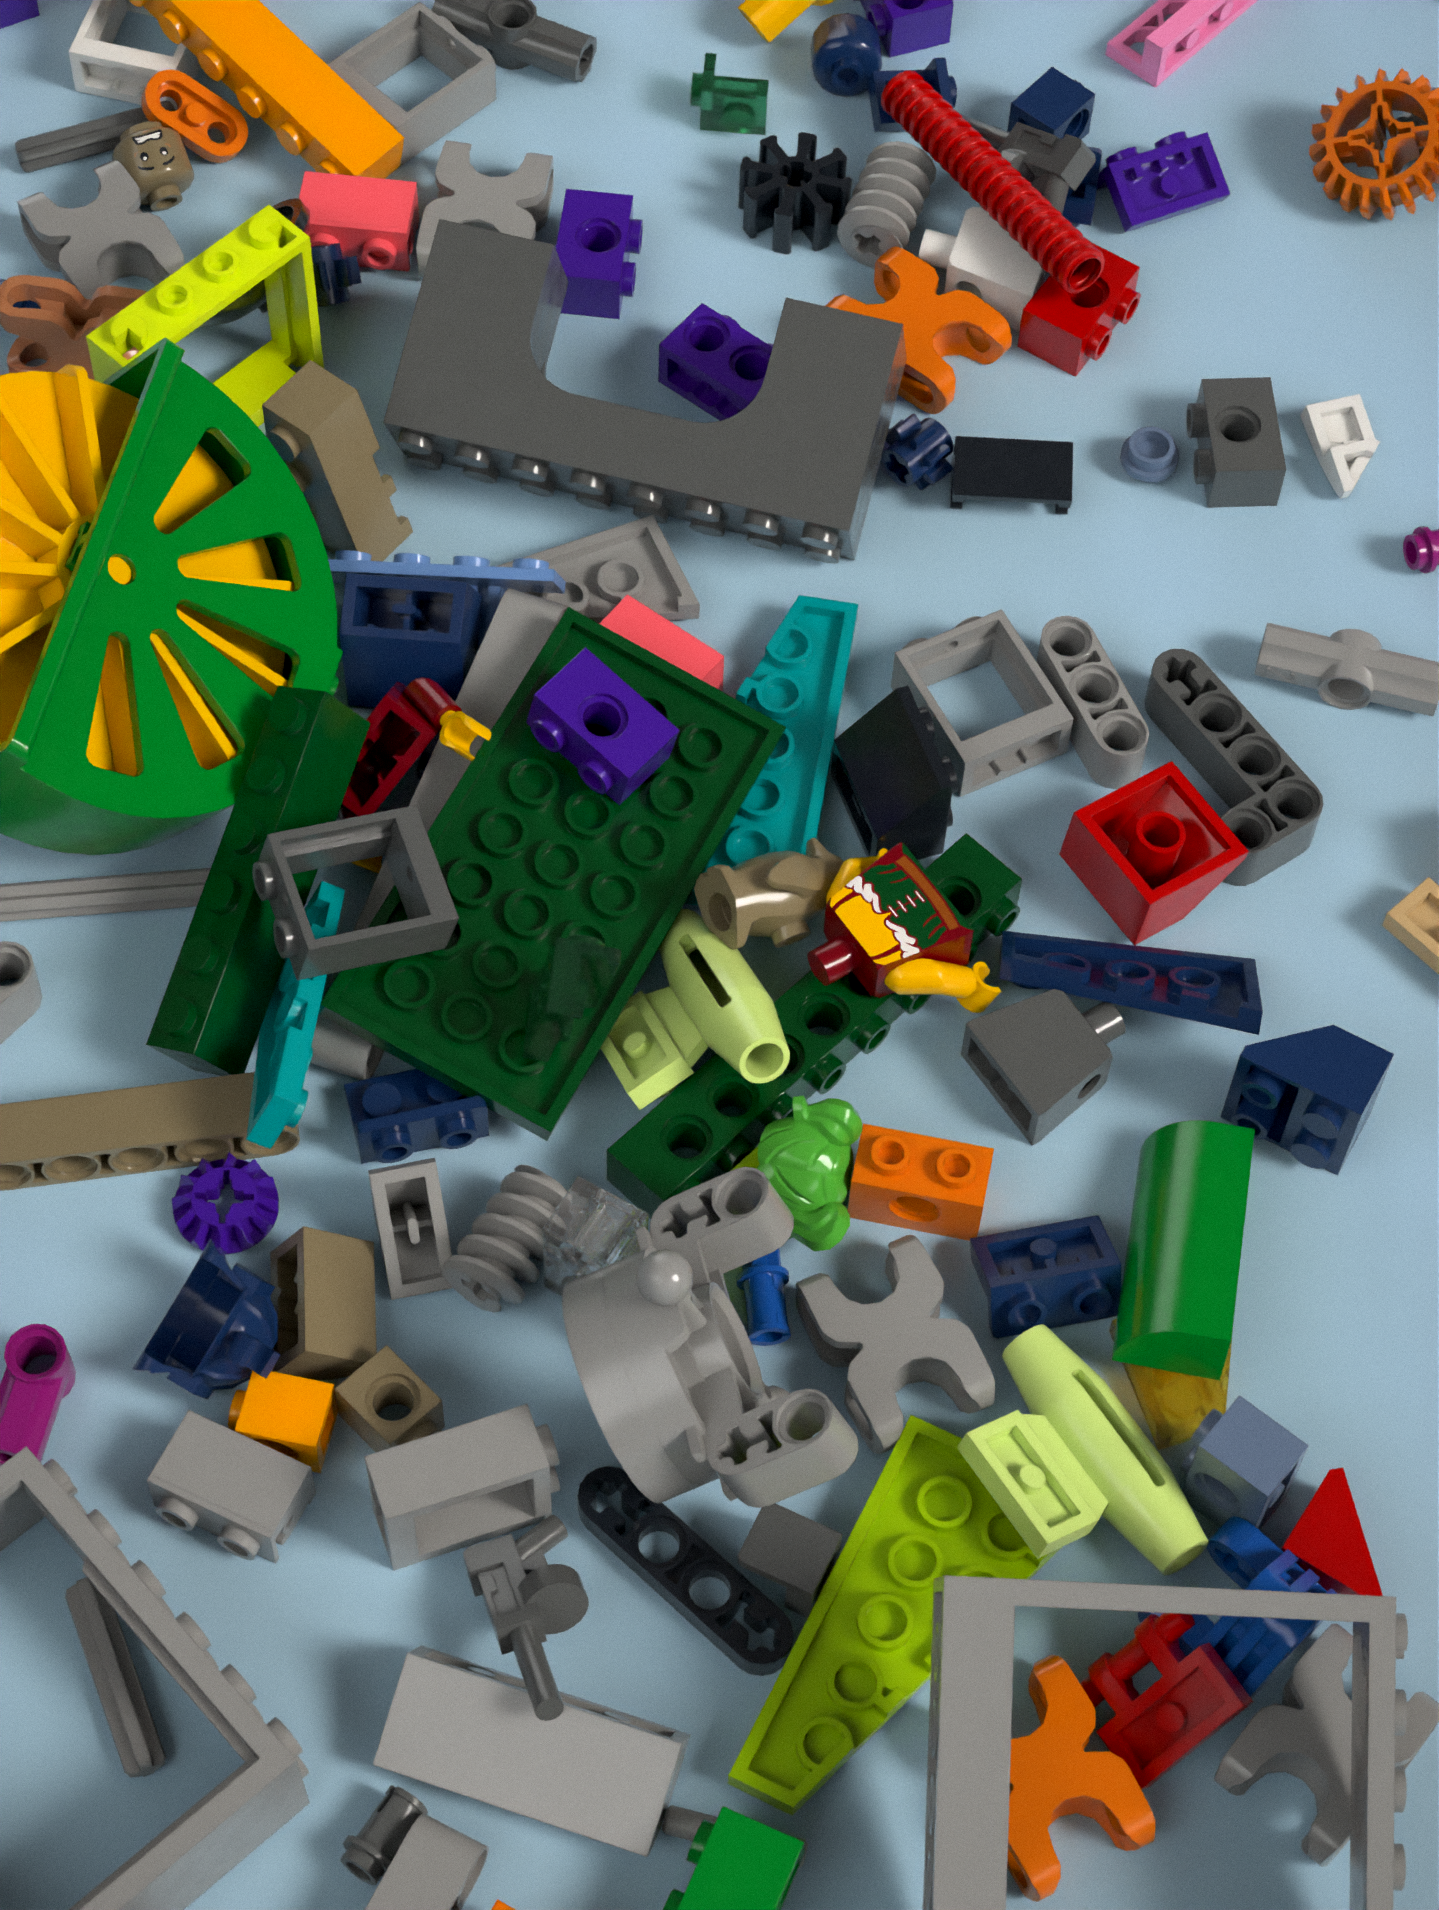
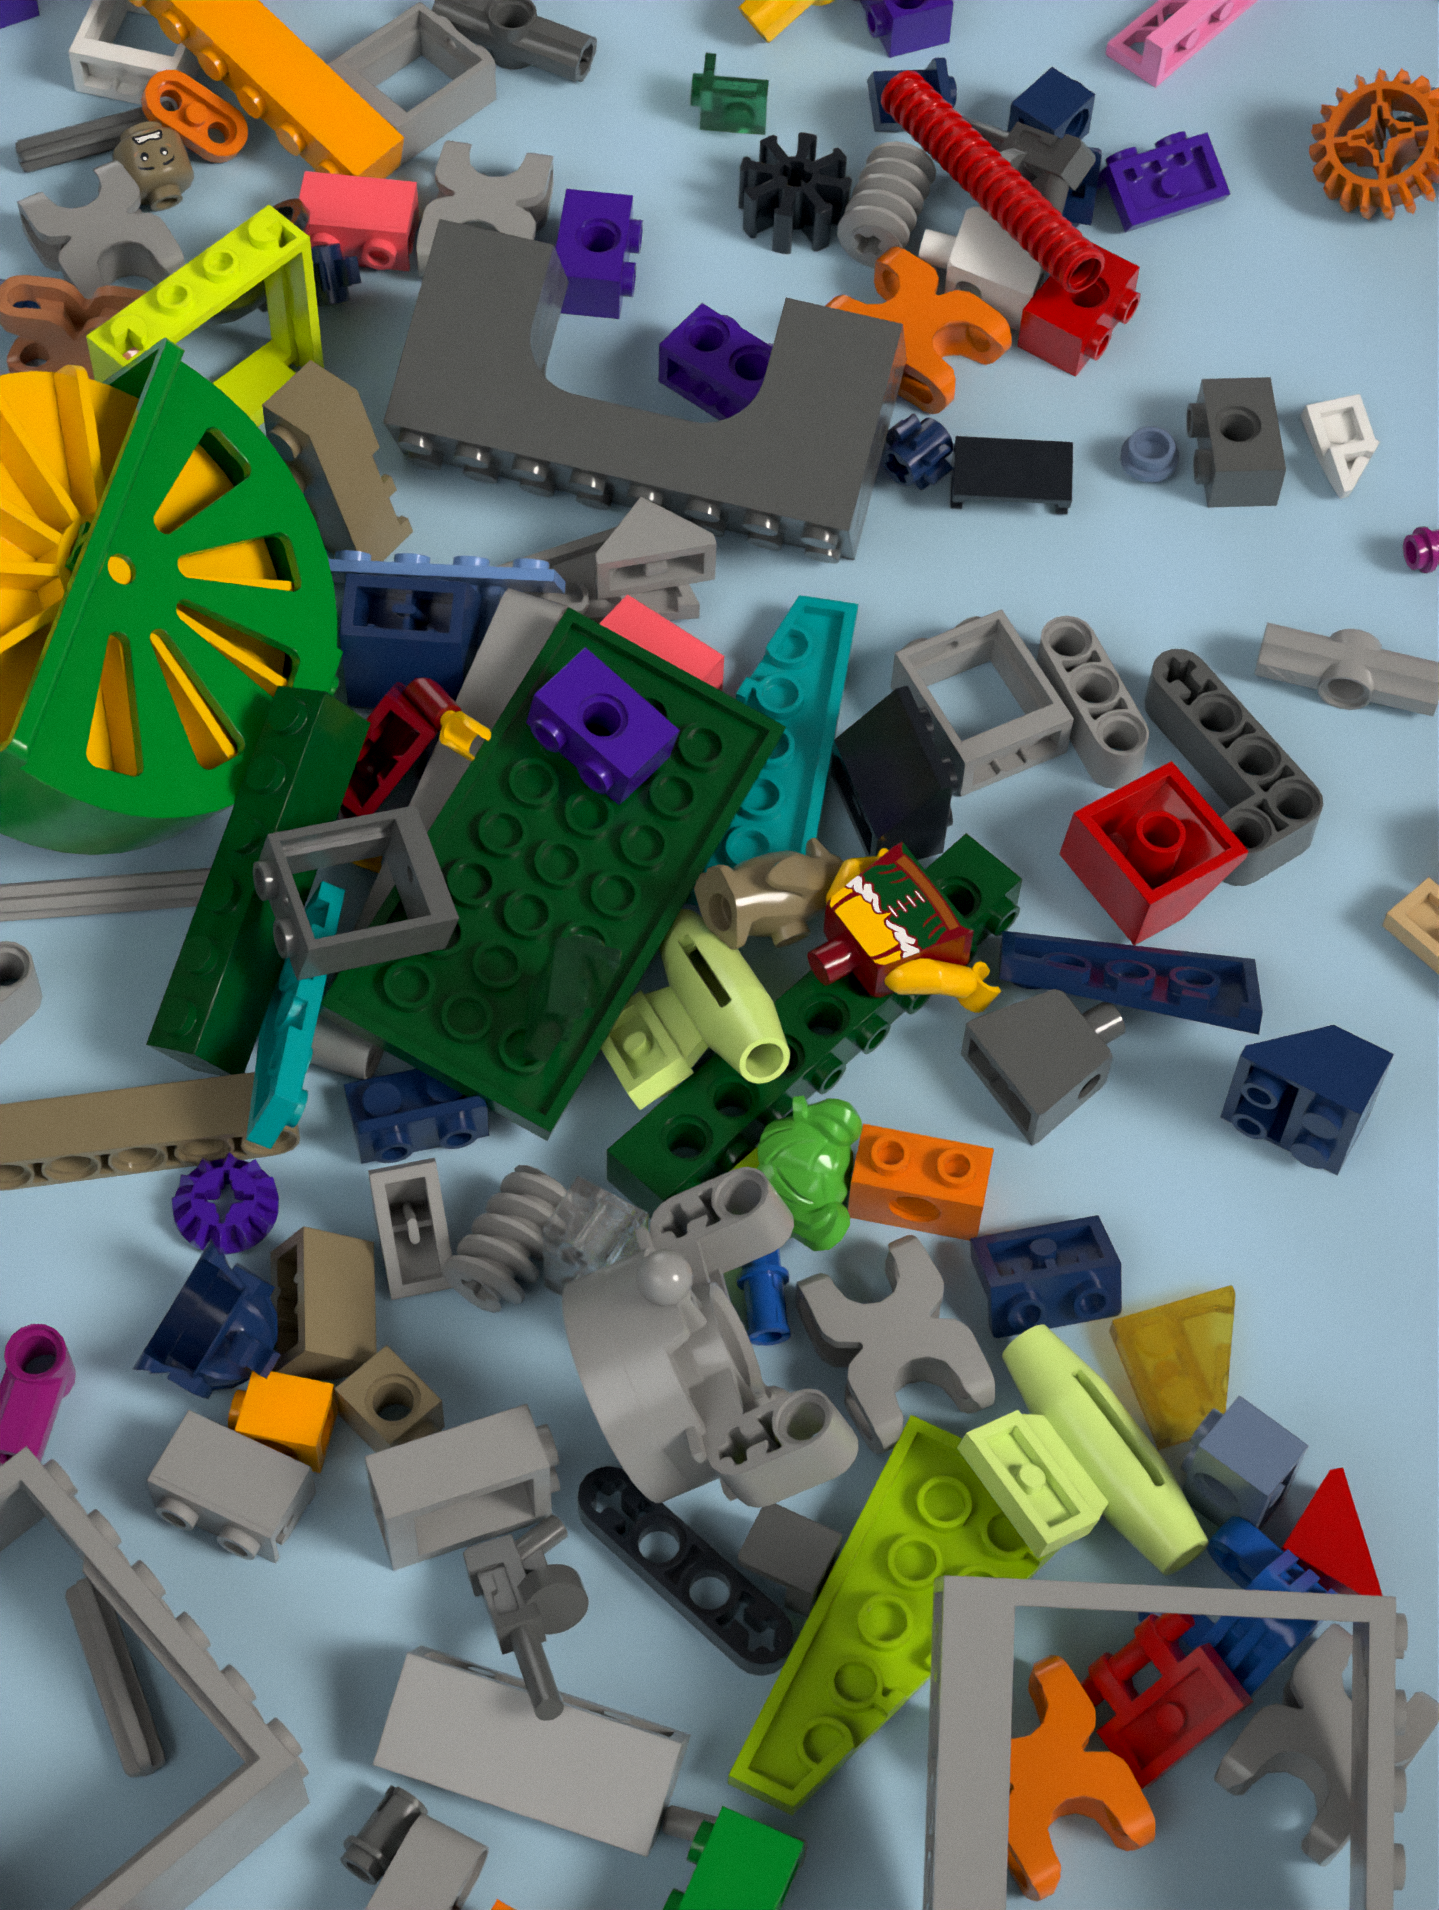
dark blue head [810,13,882,97] -> none
green brick [1111,1120,1255,1381] -> none
none -> light grey slope [595,497,717,600]

